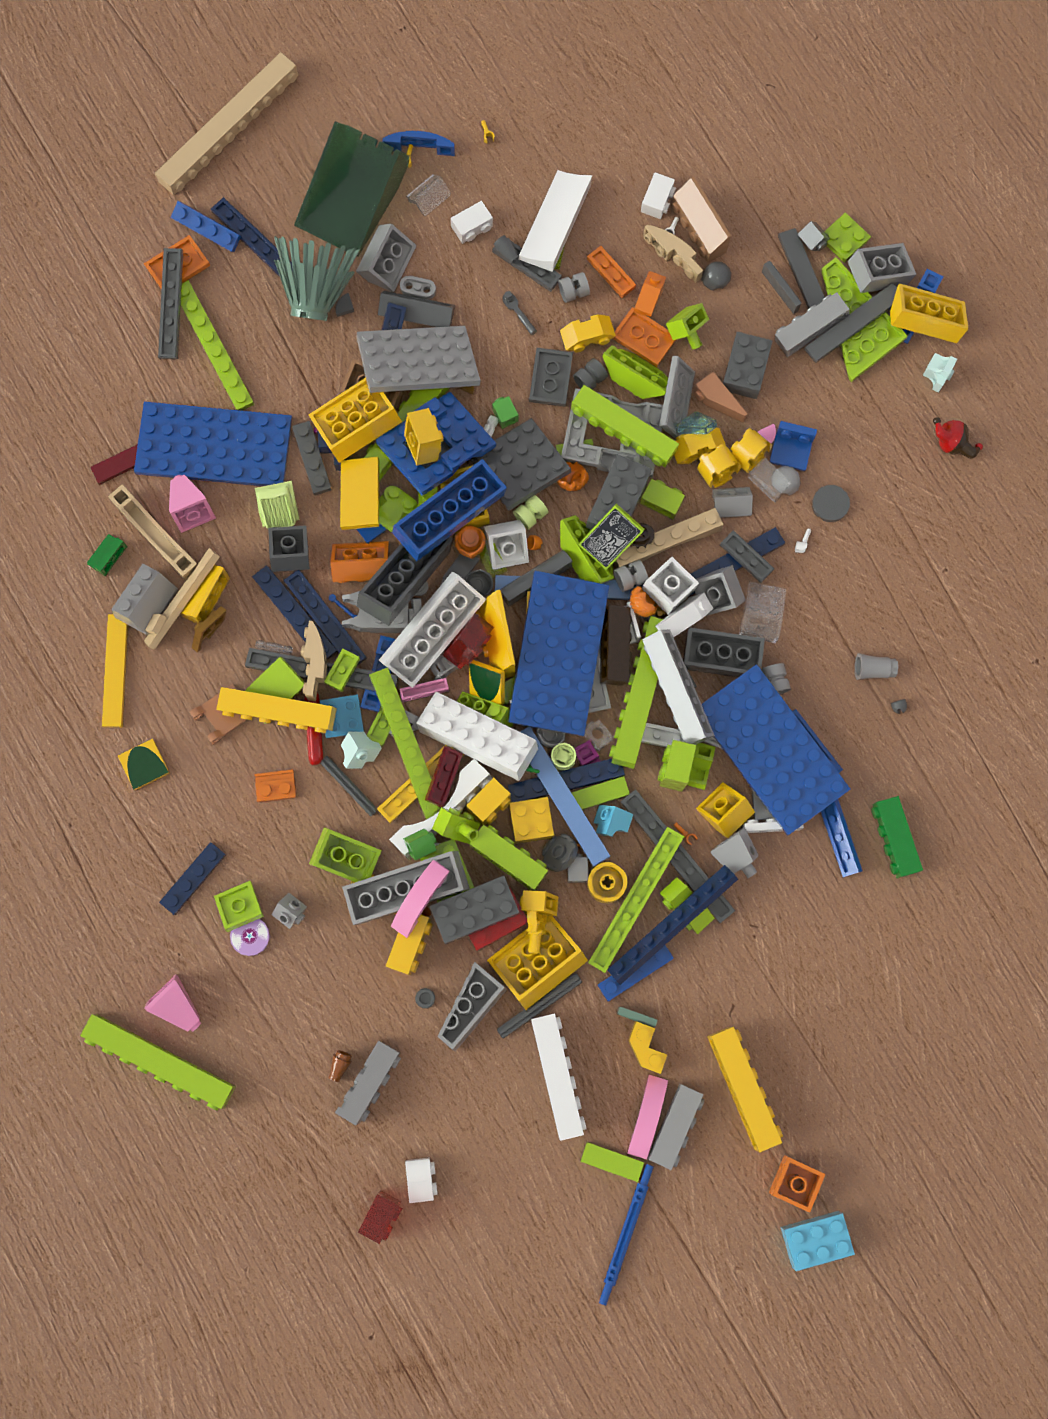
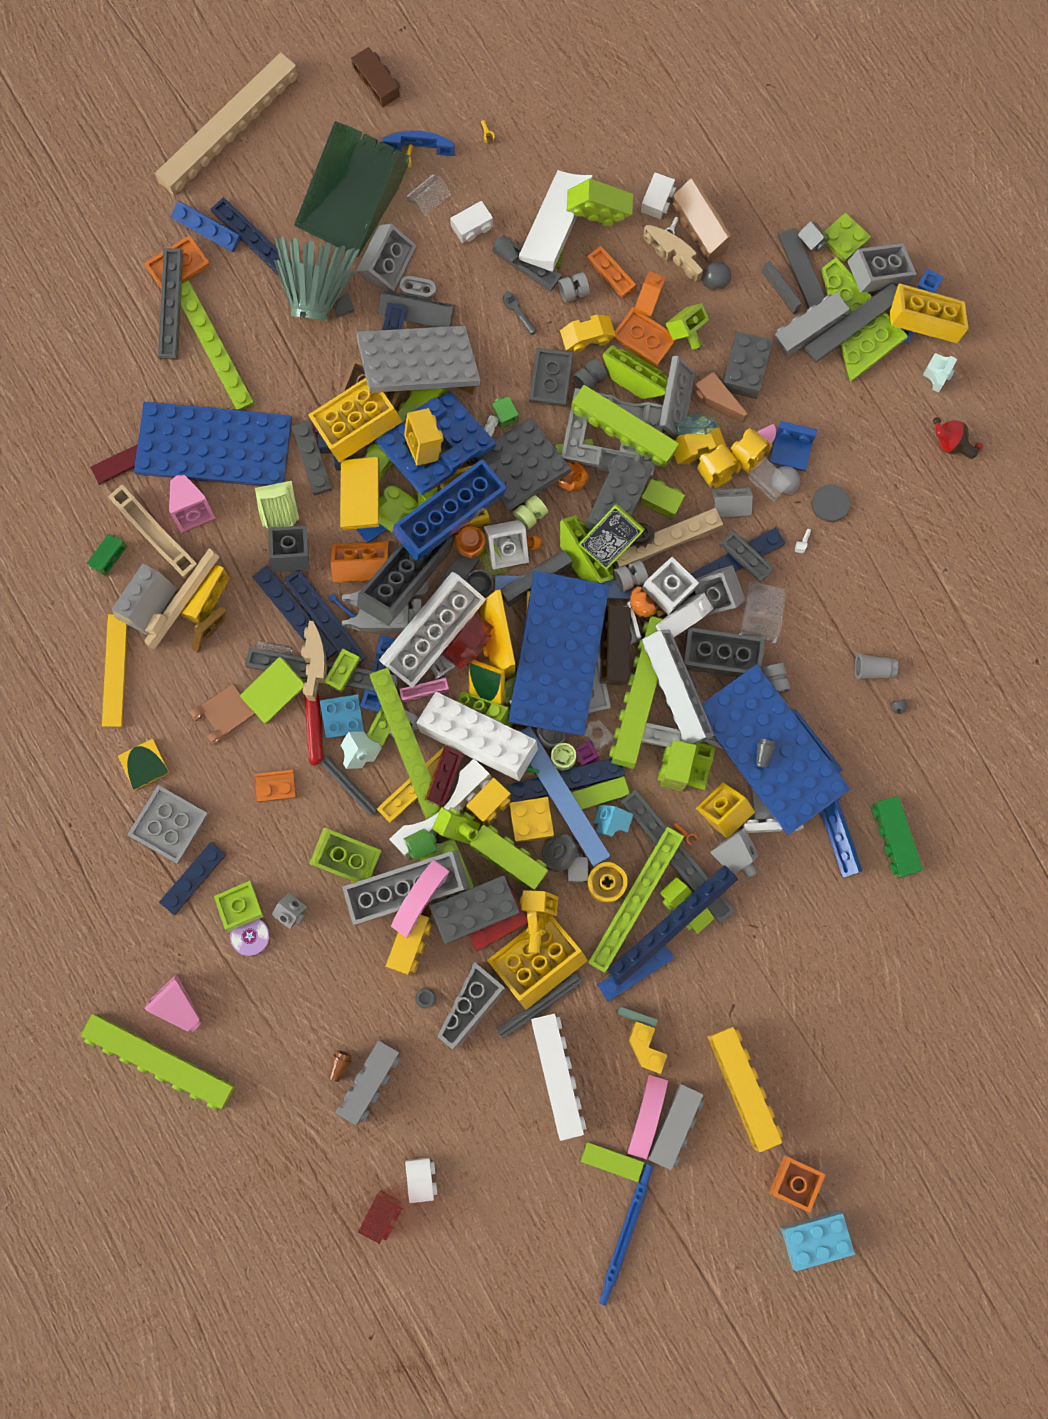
yellow brick [216,687,337,734] -> none
none -> light grey plate [127,785,209,864]
none -> reddish brown brick [351,47,400,108]
none -> lime brick [566,178,633,226]
none -> dark grey cone [756,738,776,768]

